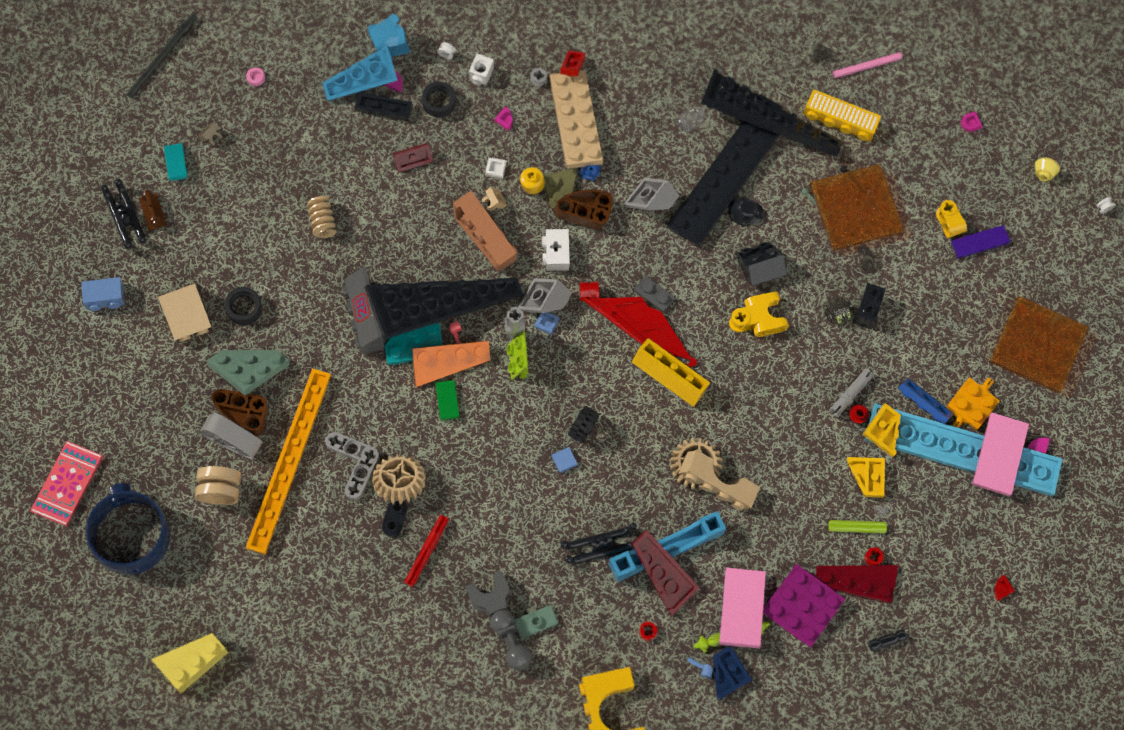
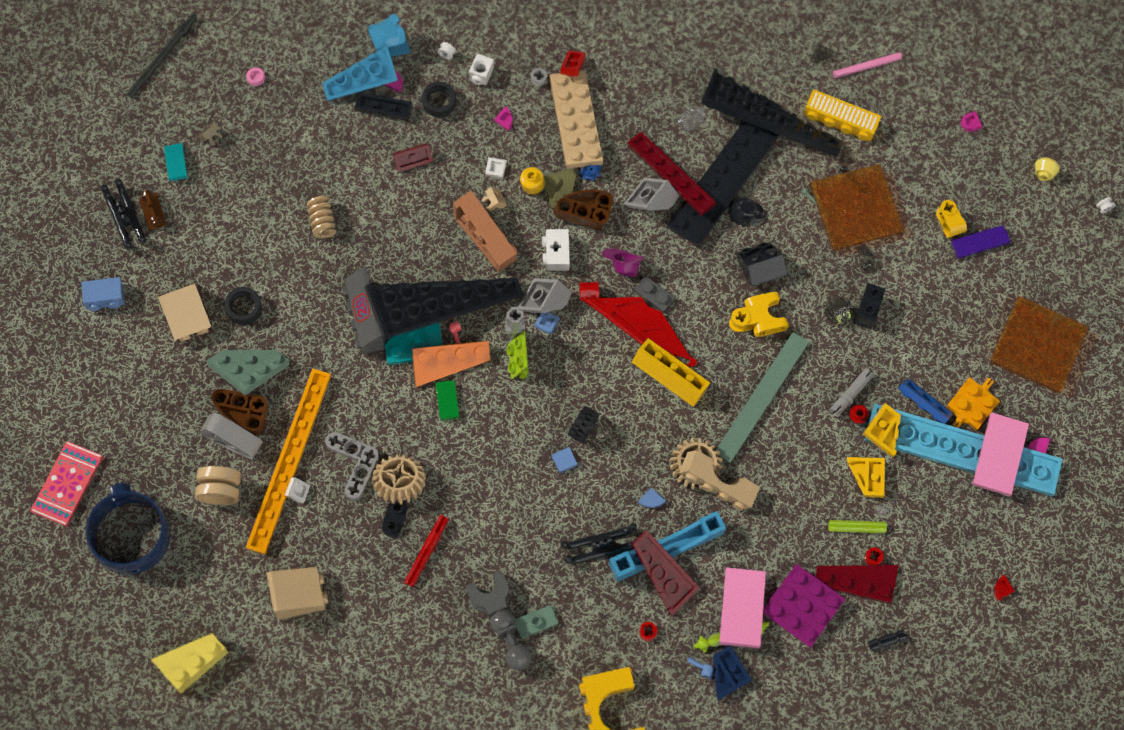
none -> tan slope [267,567,328,620]
none -> white tile [285,477,310,503]
none -> magenta piece [602,249,644,277]
none -> dark red plate [627,132,715,216]
none -> medium blue tile [638,488,665,508]
none -> sand green tile [715,332,809,465]

